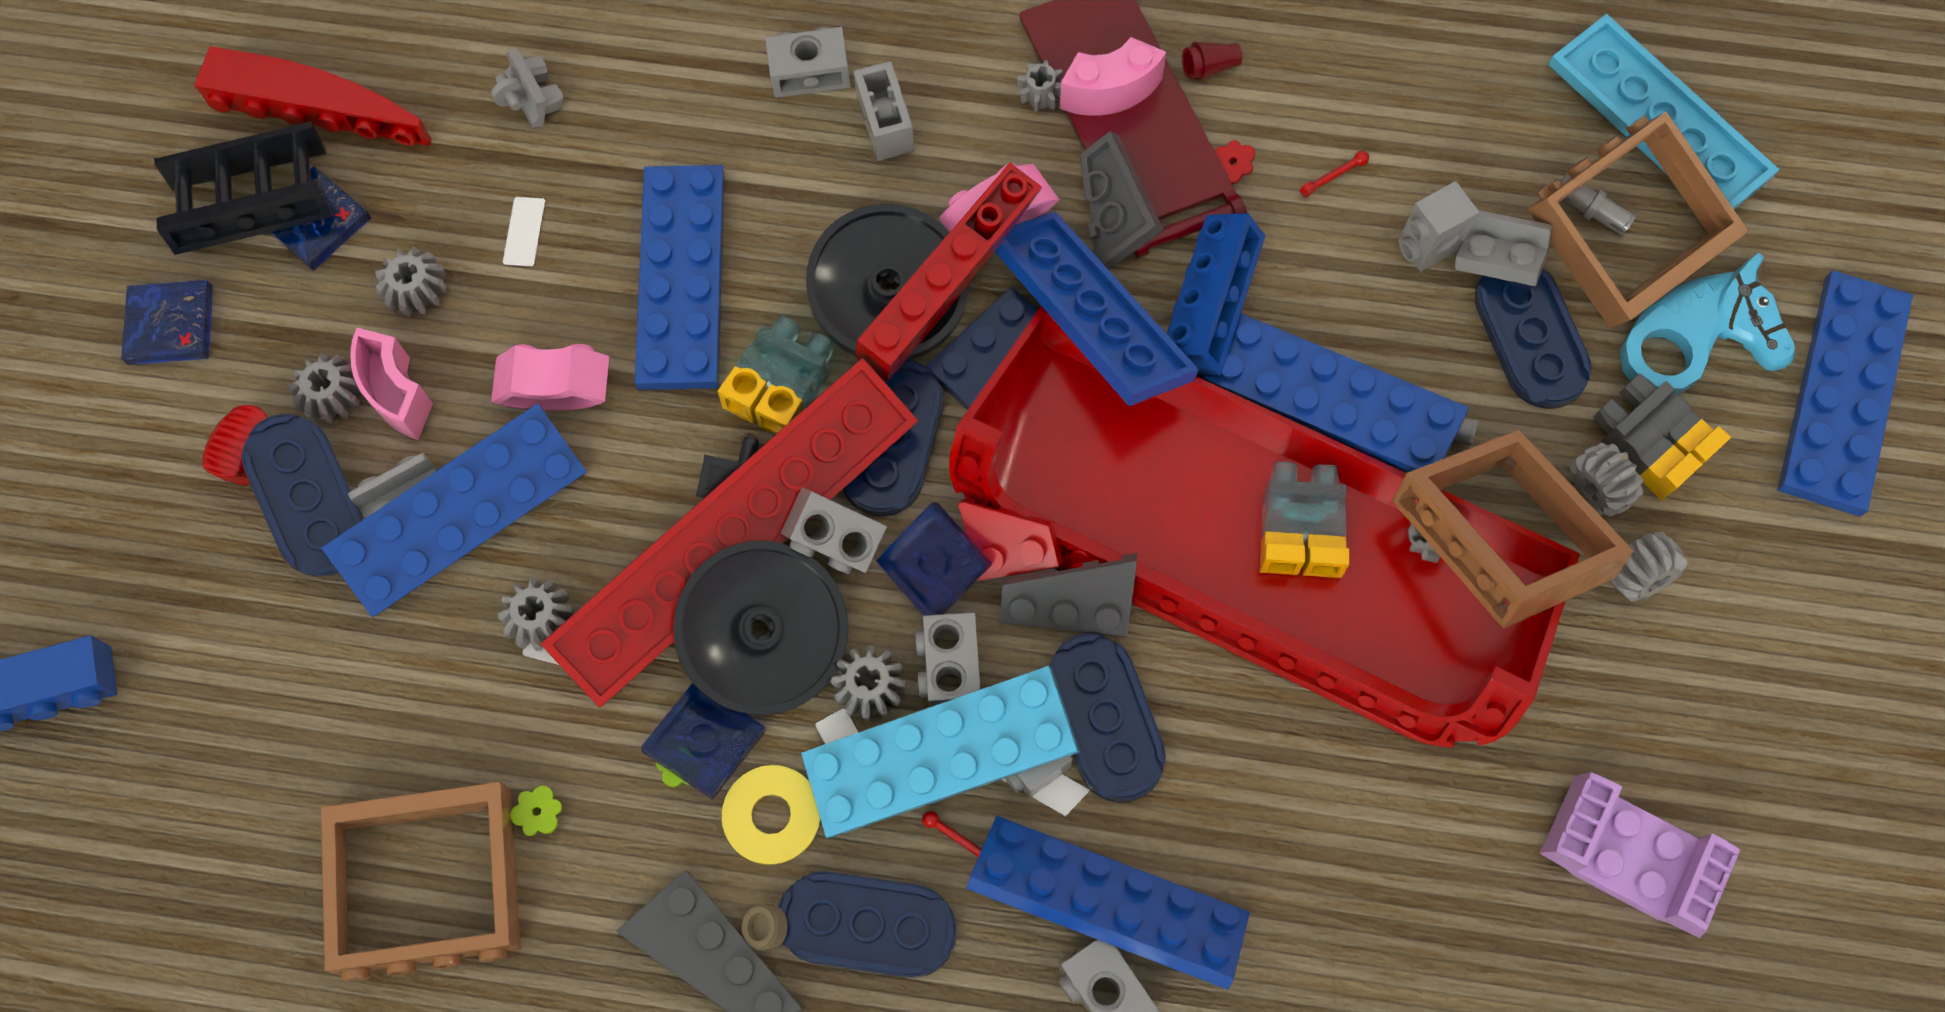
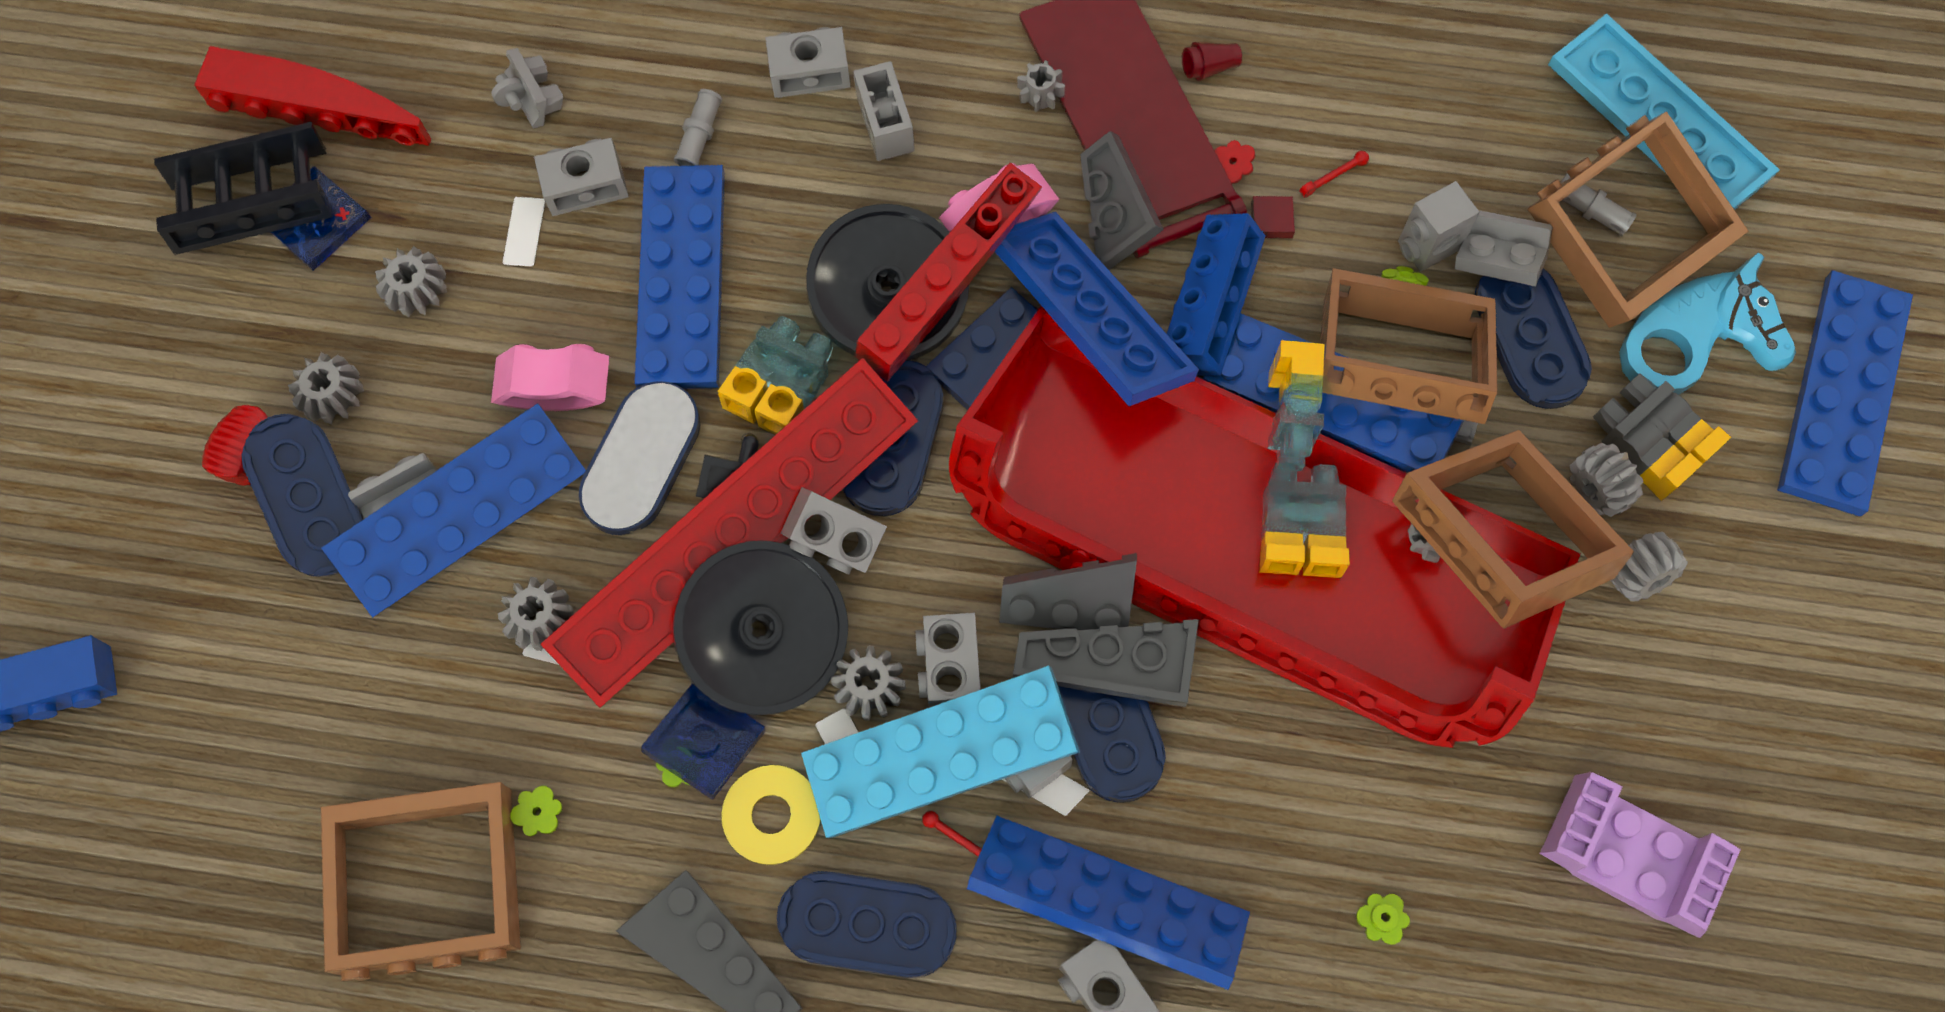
clear blue tile [121,280,213,365] -> none
bright pink brick [350,327,433,440] -> none
dark tan tile [742,904,788,950] -> none
clear blue tile [876,502,992,616] -> none
wing [958,498,1063,581] -> none
bright pink brick [1060,37,1166,116] -> none
none -> light grey brick [534,137,629,216]
none -> flat silver tile [579,381,700,535]
none -> light grey pin [674,89,723,166]
none -> dark grey wing [1012,619,1199,707]
none -> dark red tile [1251,196,1295,238]
none -> clear light blue hips [1268,340,1325,471]
none -> medium nougat window [1316,268,1497,424]
none -> lime plant [1356,894,1410,945]
none -> lime plant [1381,266,1429,286]

